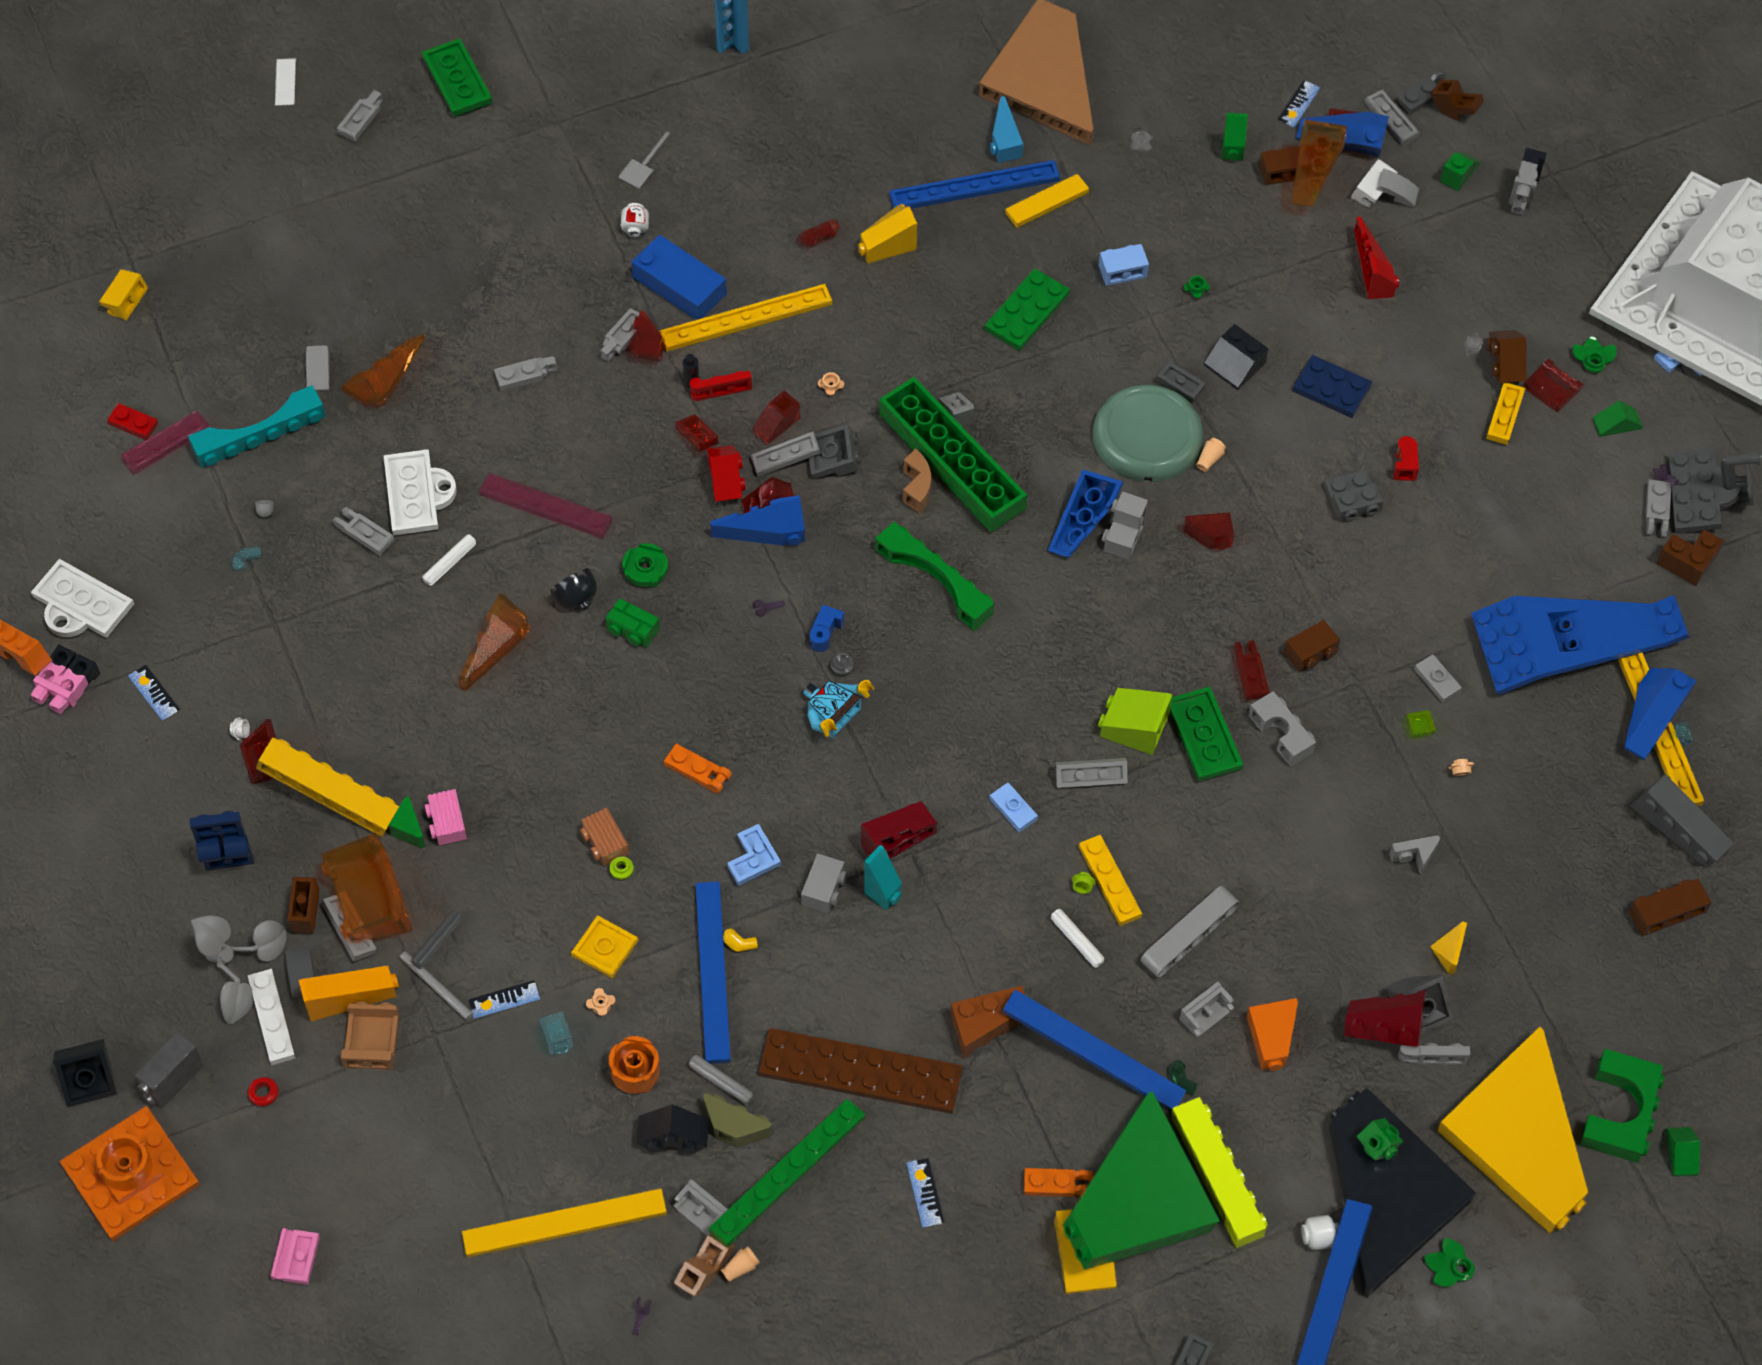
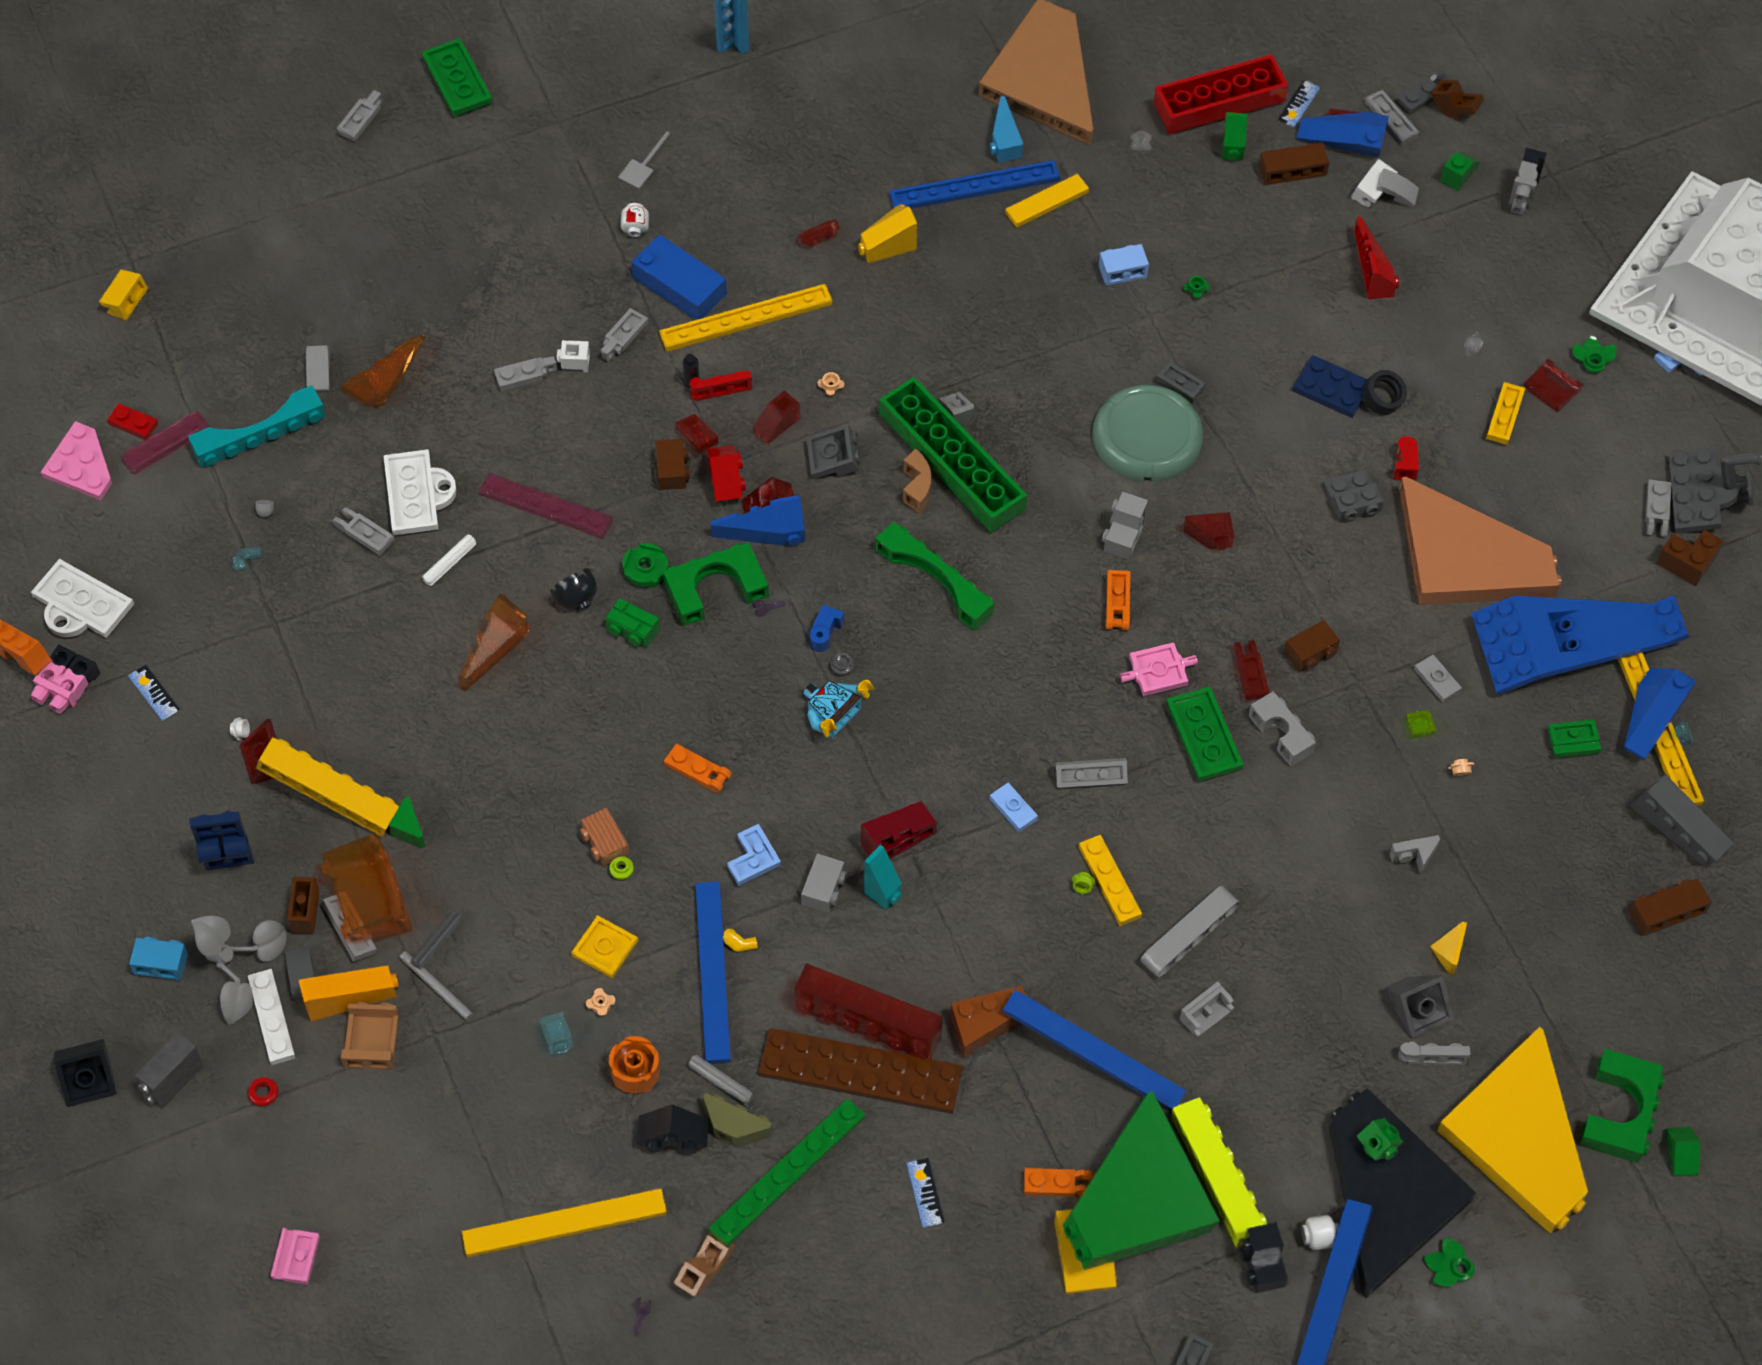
orange piece [60,1106,200,1242] -> none
white sticker [275,59,296,105] -> none
bright pink brick [425,789,467,846] -> none
sticker [468,980,540,1019] -> none
clear red slope [630,311,665,361] -> none
light grey hinge [673,1179,728,1236] -> none
light nougat cone [721,1246,760,1282] -> none
light grey tile [751,431,821,477] -> none
green plate [984,268,1070,351] -> none
blue wedge [1048,469,1123,558] -> none
white axle [1051,909,1104,968] -> none
lime slope [1098,688,1172,755] -> none
clear green arm [1169,1060,1198,1095] -> none
light nougat cone [1196,438,1226,472] -> none
slope [1204,324,1269,390] -> none
orange slope [1247,998,1298,1071] -> none
clear orange wedge [1291,119,1347,207] -> none
dark red wedge [1344,990,1426,1047] -> none
reddish brown brick [1486,330,1527,383] -> none
green slope [1593,400,1643,437] -> none
clear purple hand [1653,464,1679,485] -> none
none -> bright pink plate [40,421,112,501]
none -> dark azure brick [129,937,188,980]
none -> white brick [557,340,590,372]
none -> reddish brown brick [656,439,690,490]
none -> green arch [663,542,769,627]
none -> clear red brick [794,963,943,1060]
none -> orange plate [1106,570,1131,630]
none -> bright pink plate [1120,642,1198,697]
none -> red brick [1153,54,1289,134]
none -> black brick [1239,1222,1288,1293]
none -> black tyre [1362,370,1407,415]
none -> nougat slope [1399,477,1561,605]
none -> green plate [1547,719,1602,758]

